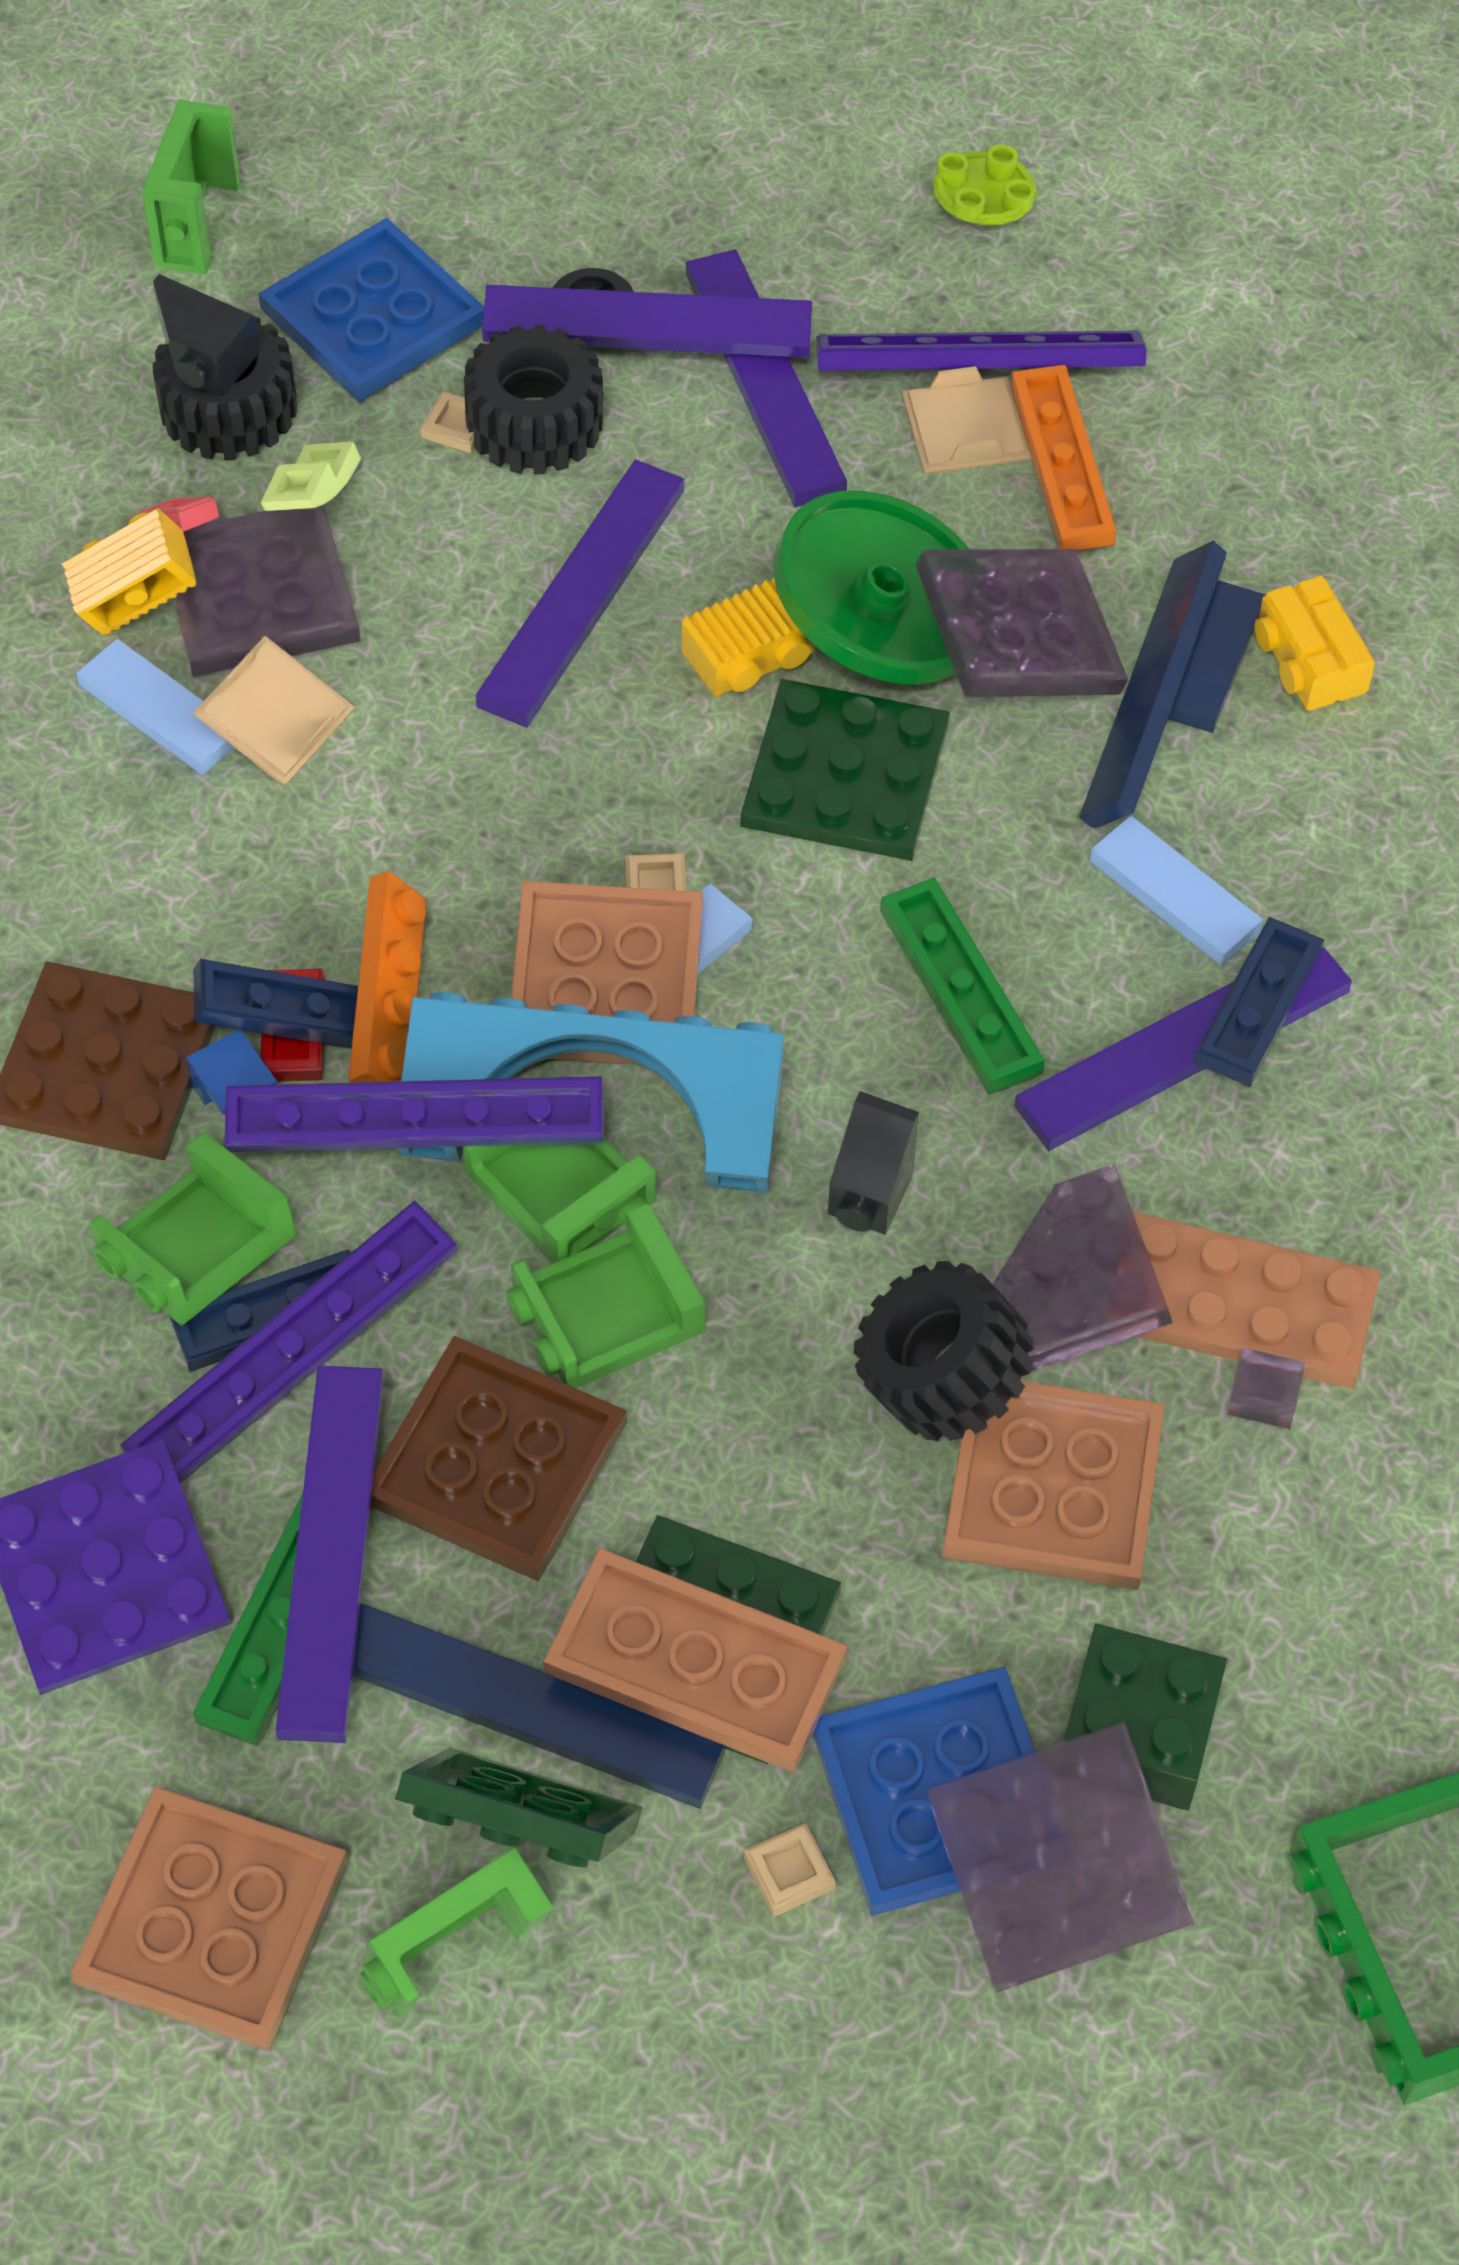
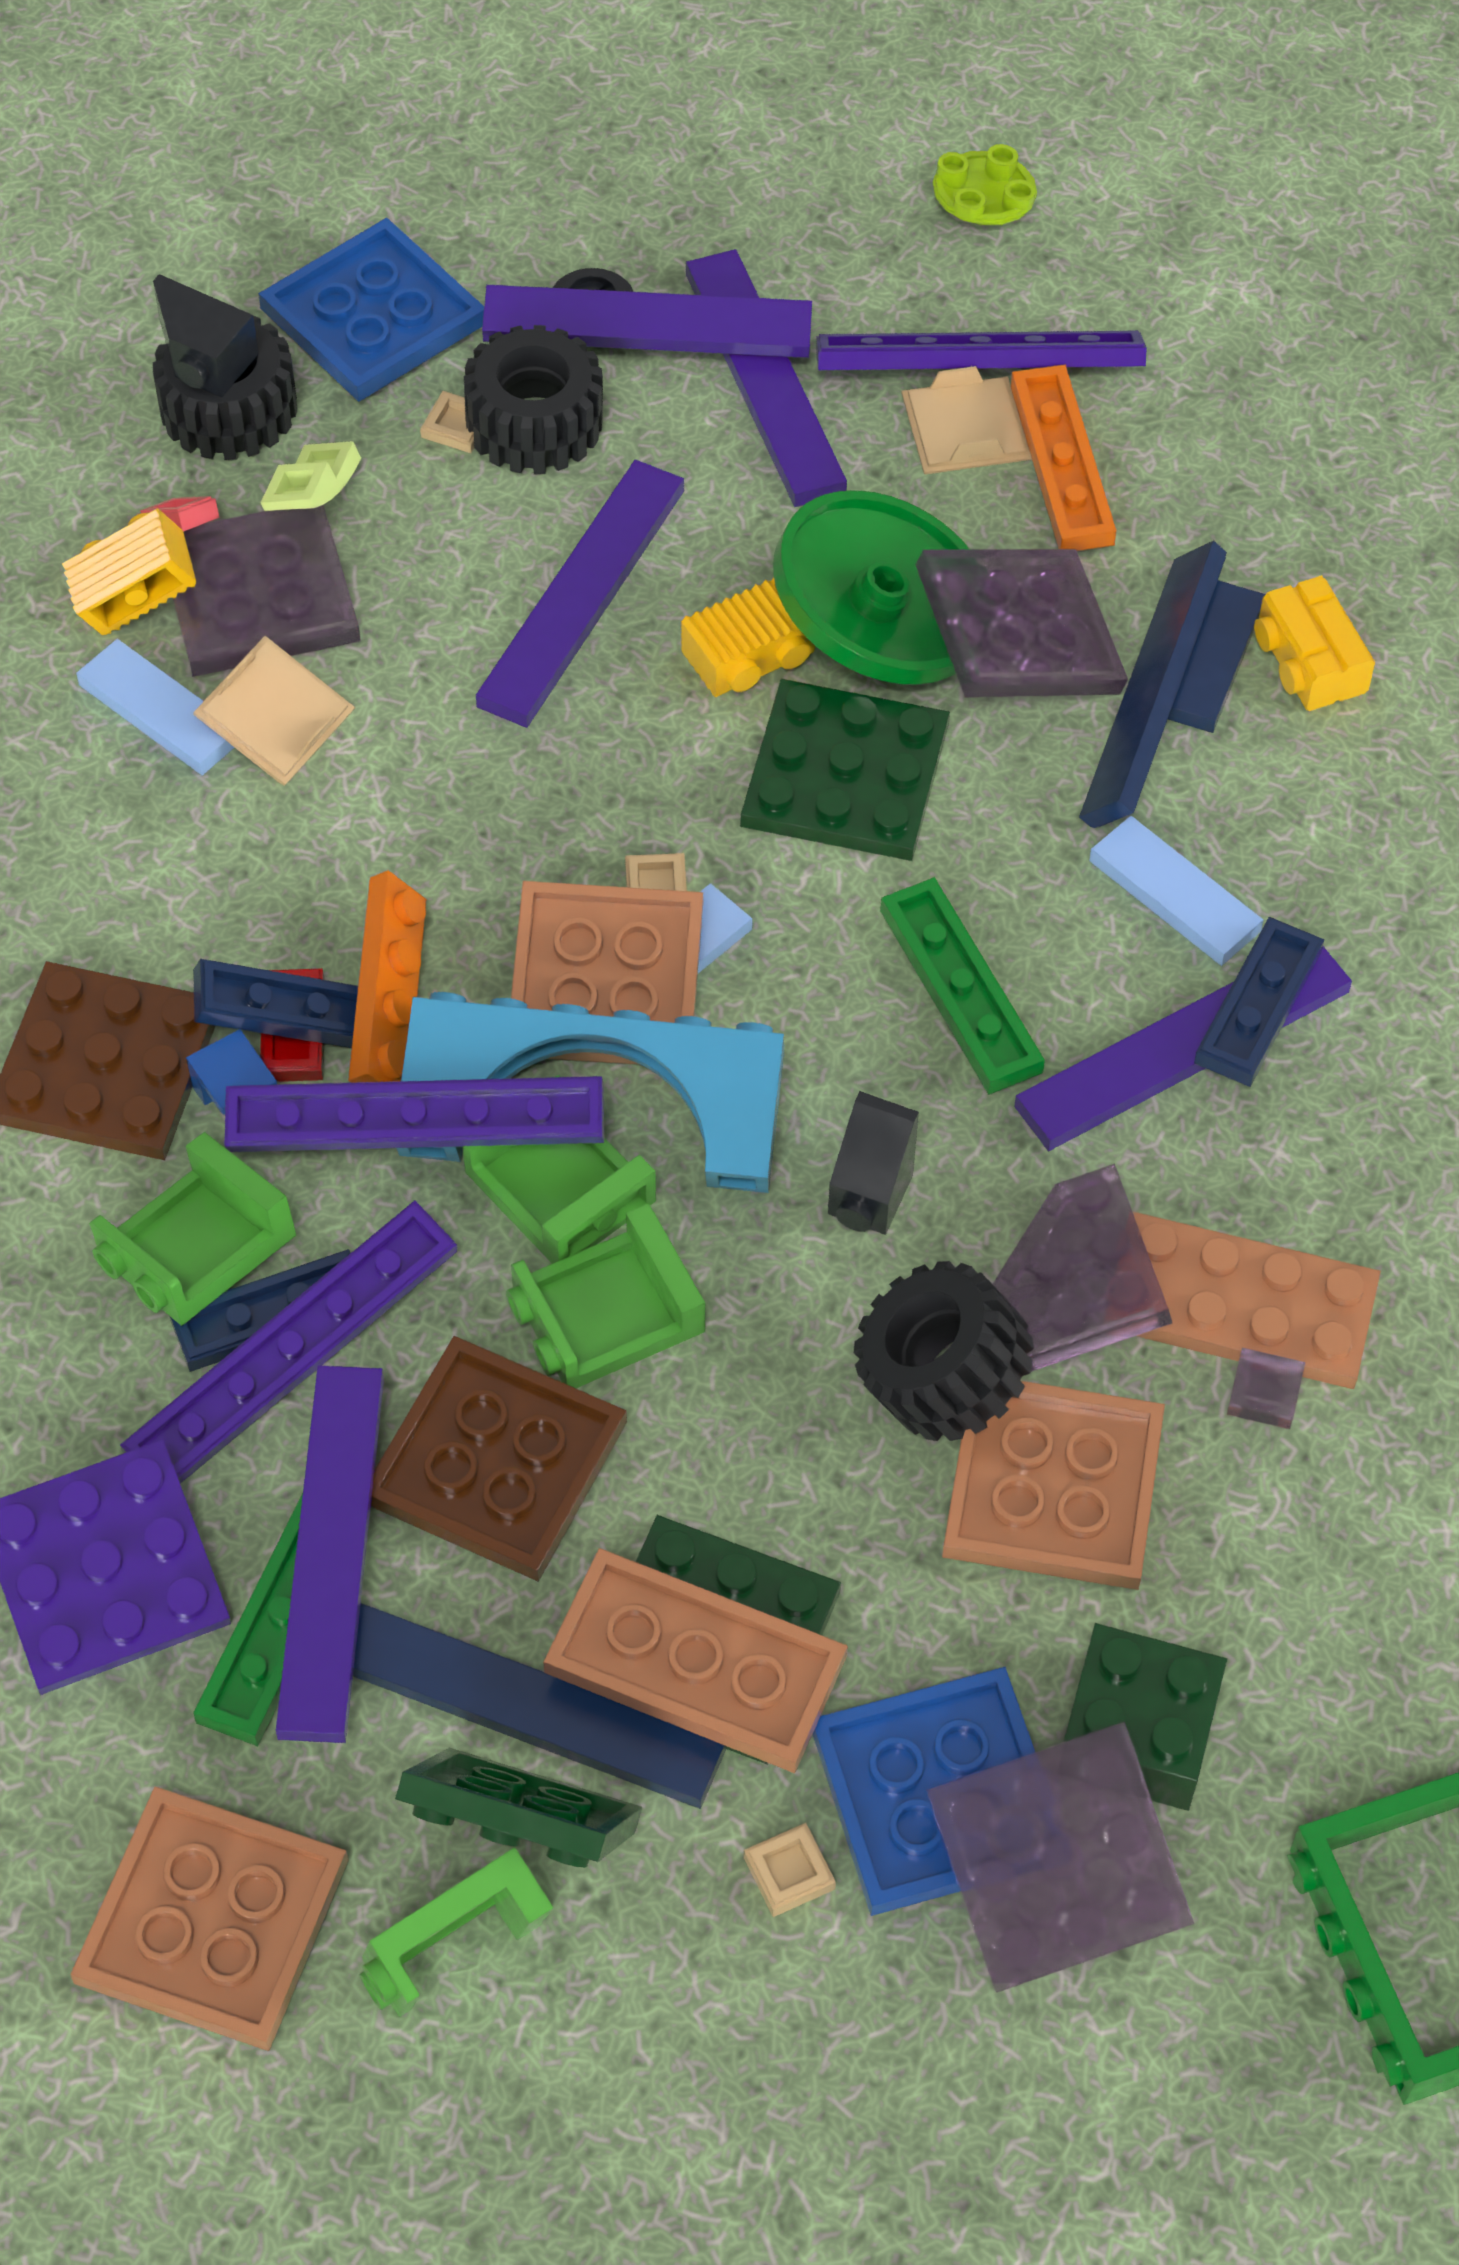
bright green panel [142,99,241,275] -> none

